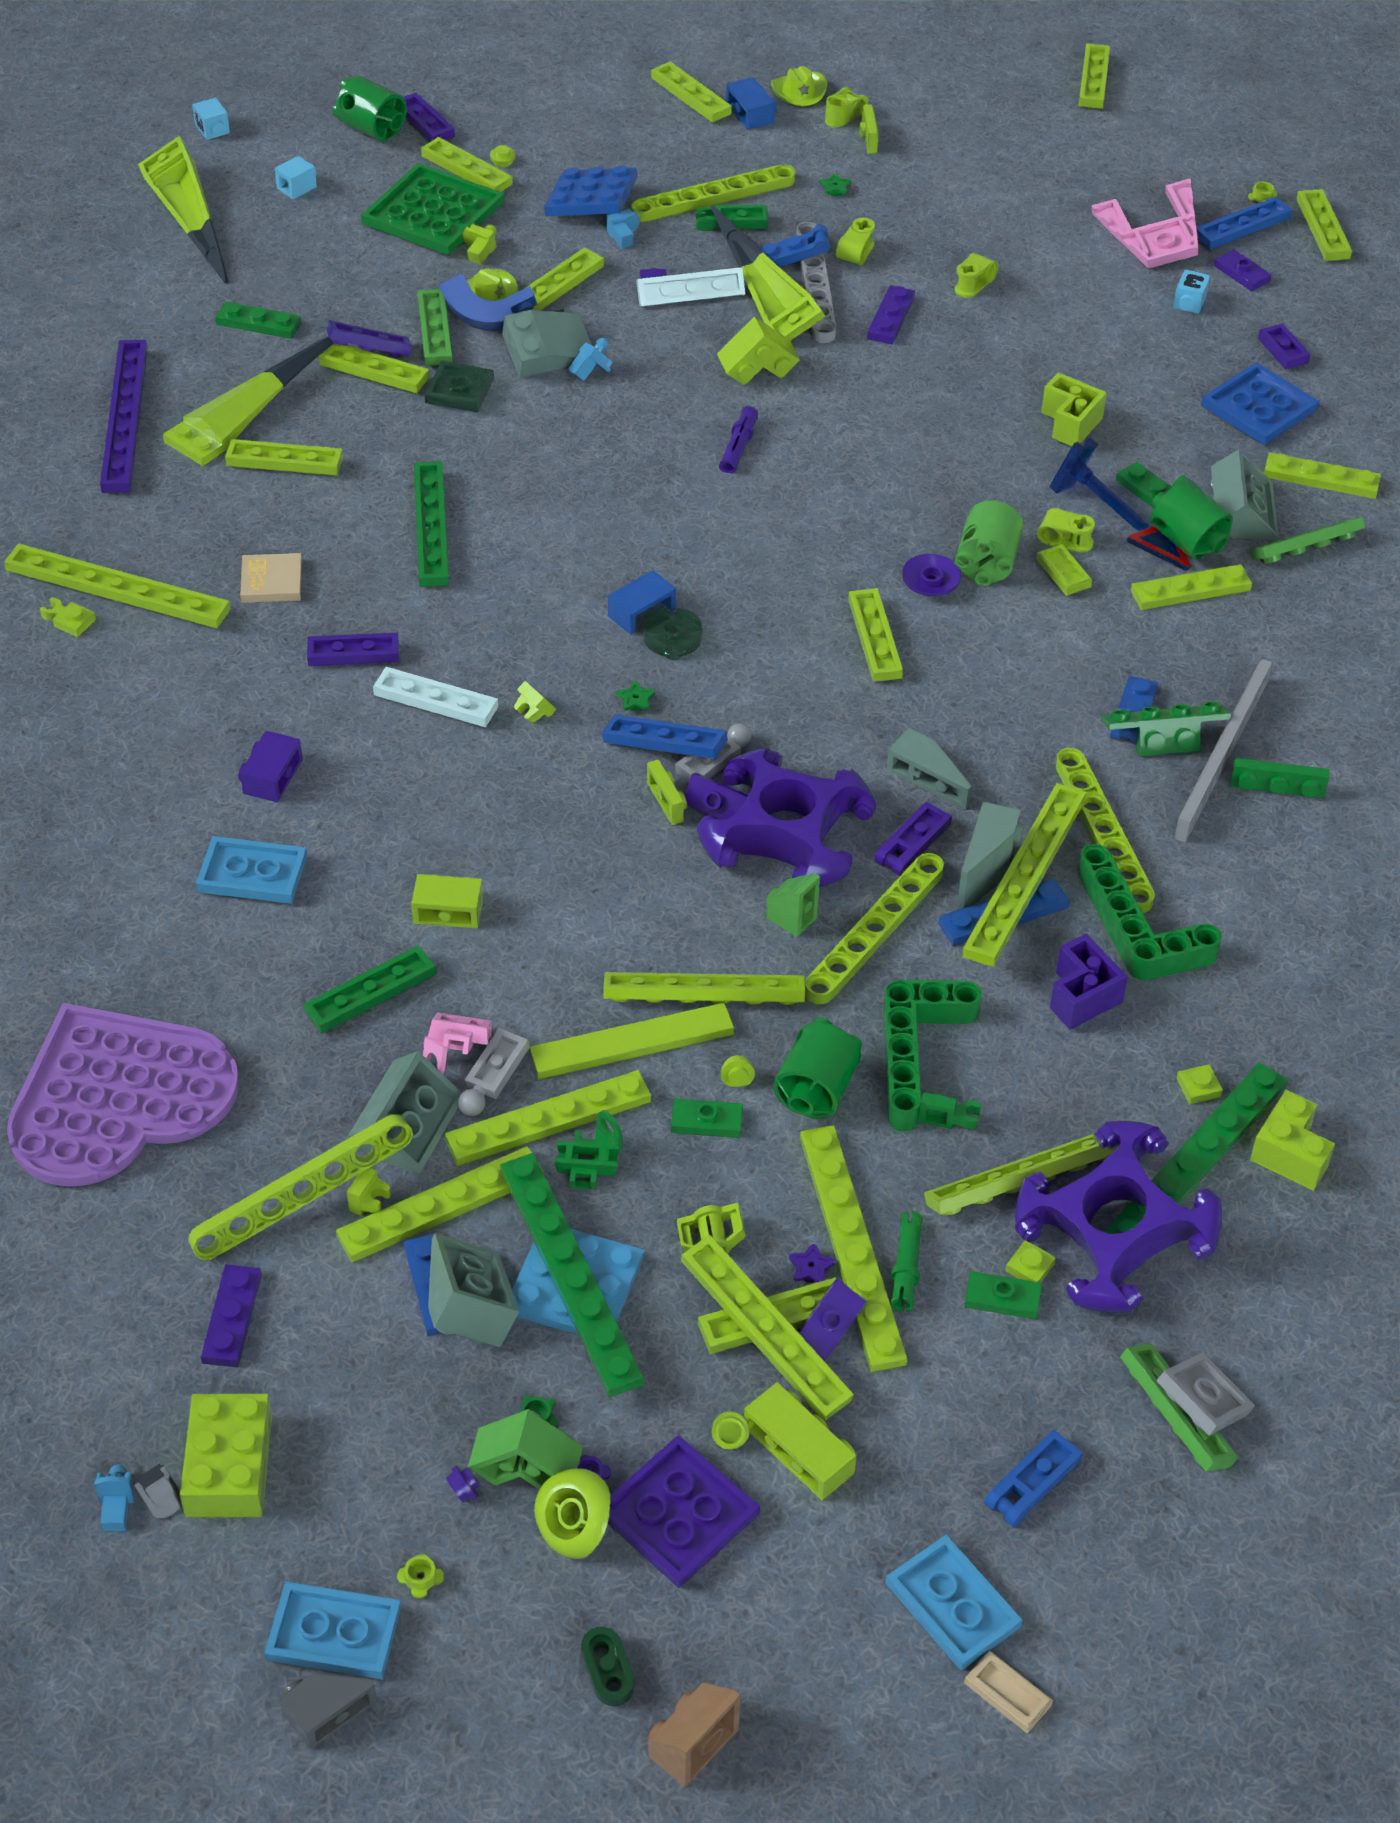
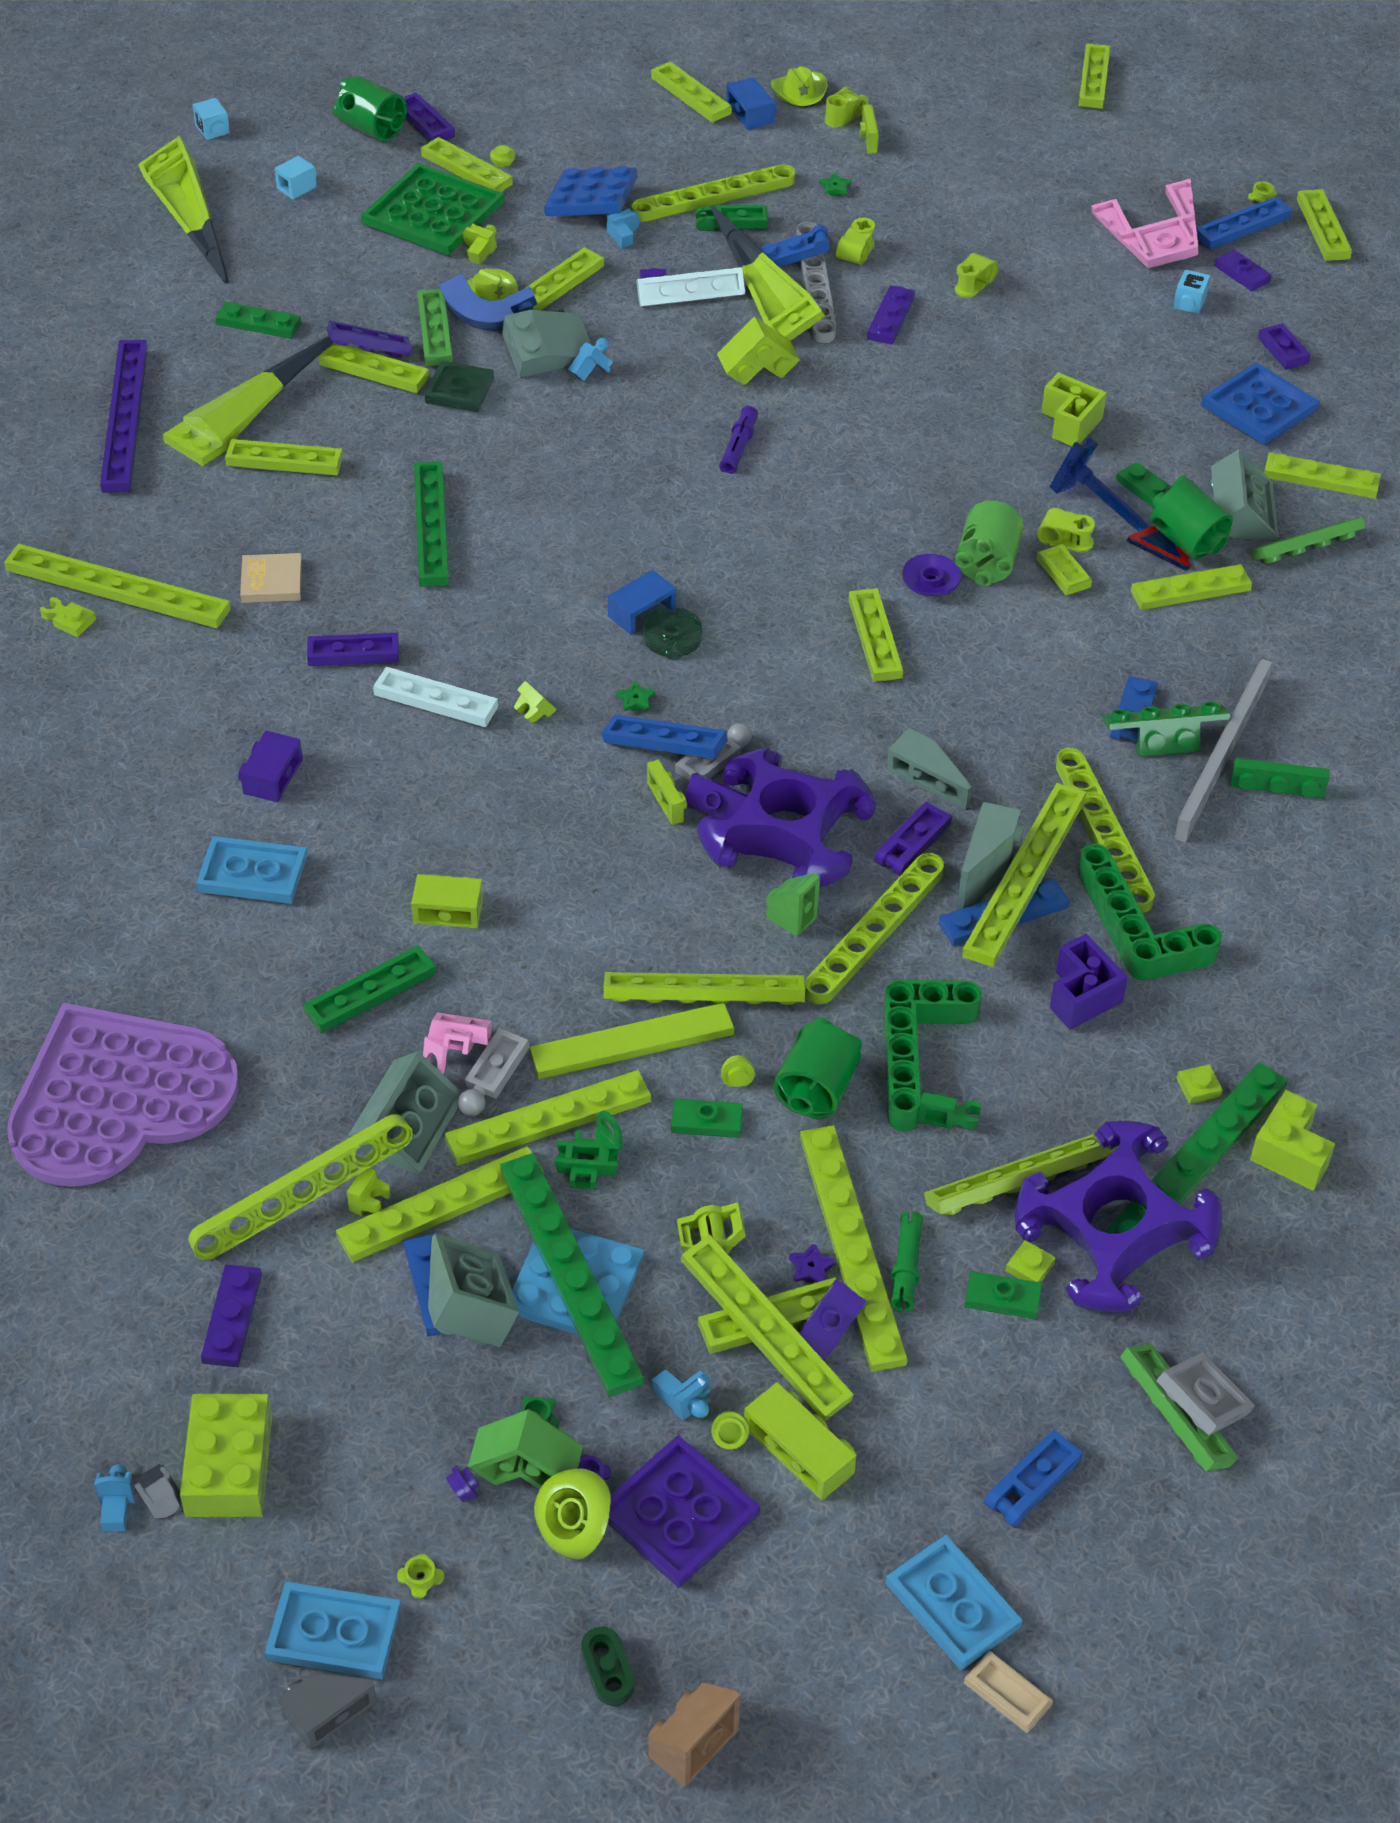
none -> dark azure piece [652,1369,711,1421]

